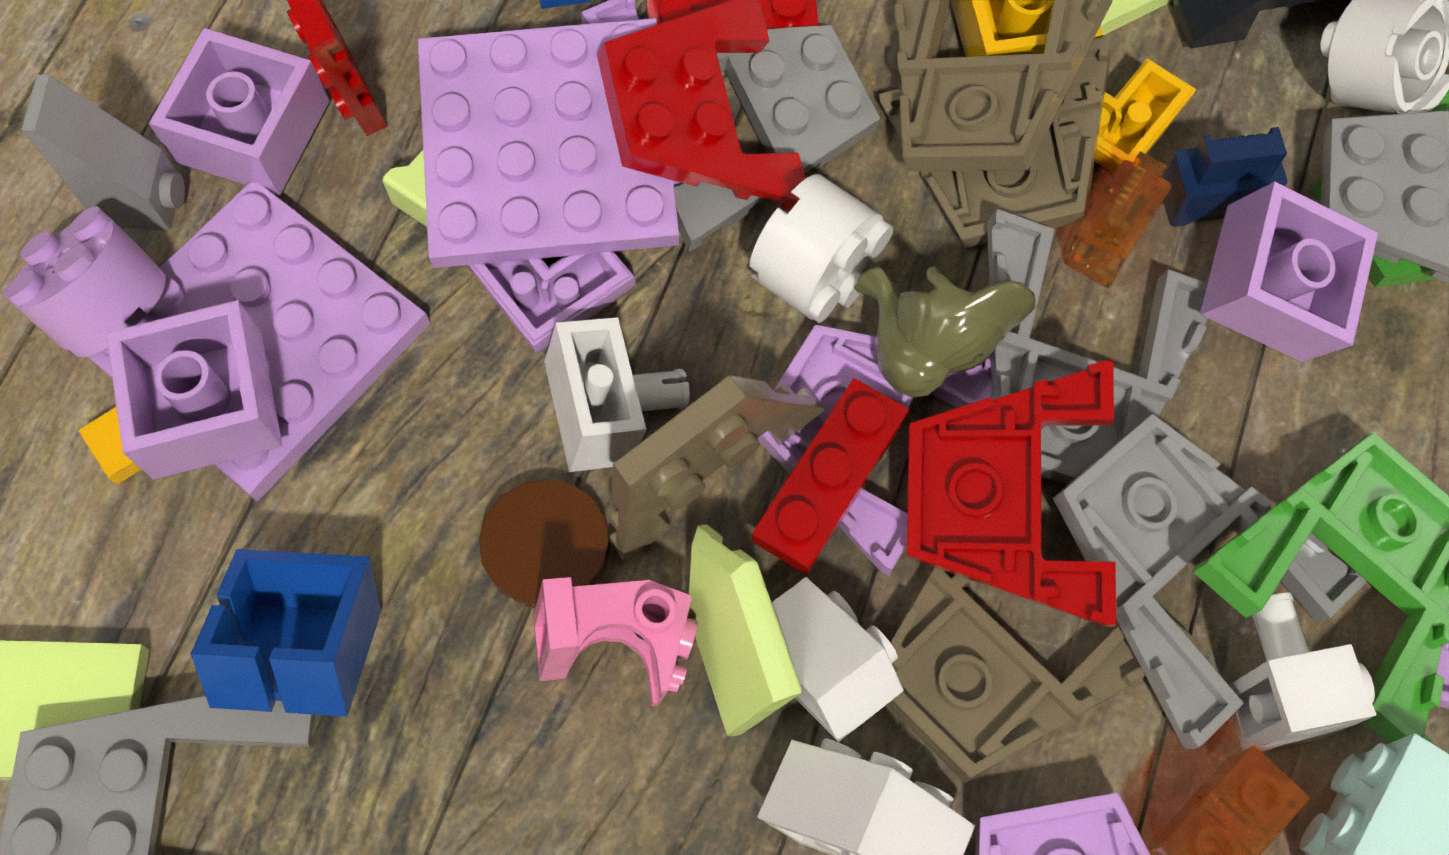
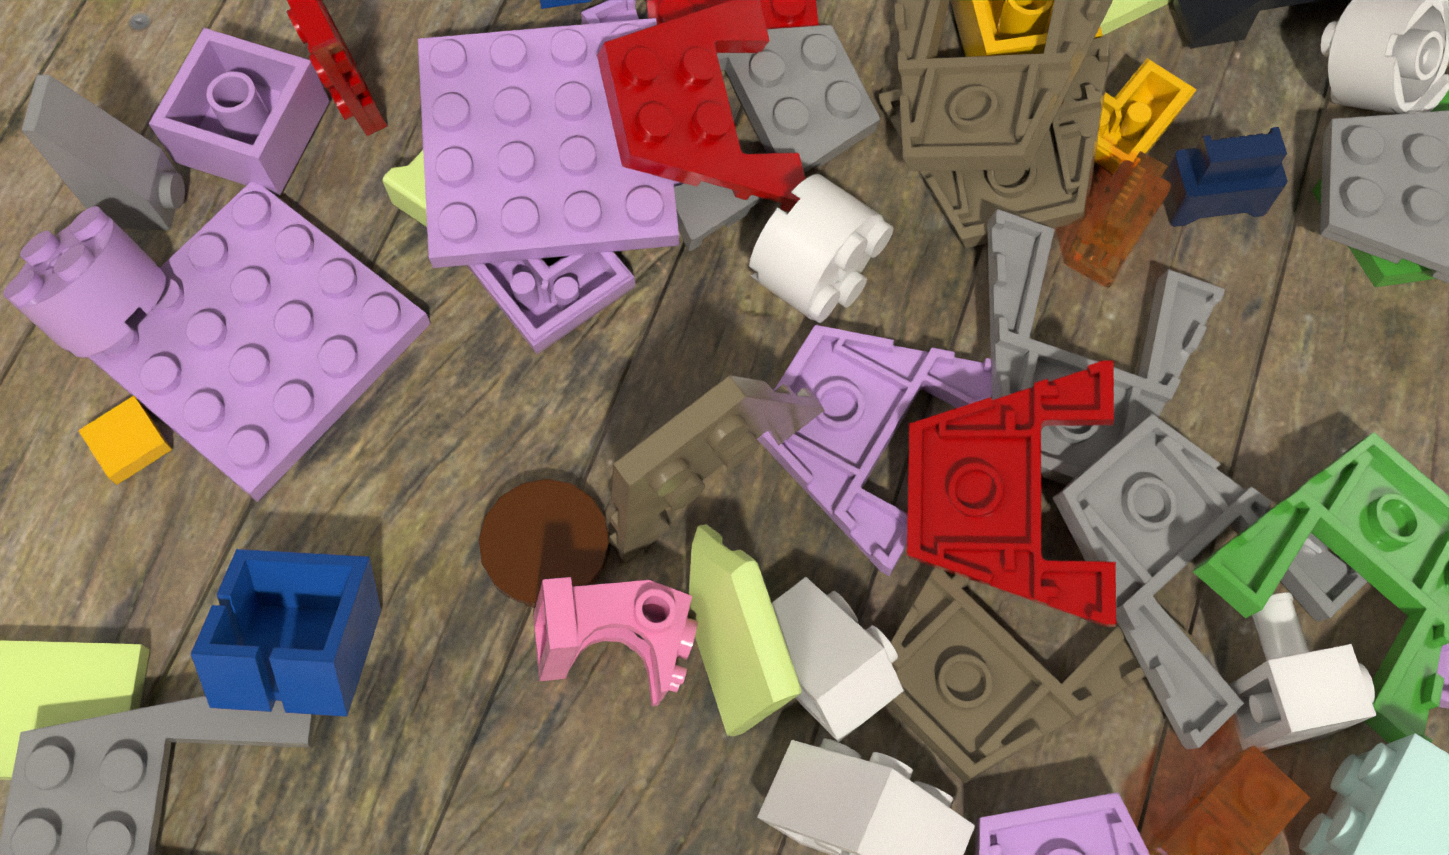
lavender brick [106,300,283,480] -> none
white brick [544,317,690,472] -> none
red plate [751,378,909,576] -> none
olive piece [854,267,1035,397] -> none
lavender brick [1200,182,1378,362] -> none

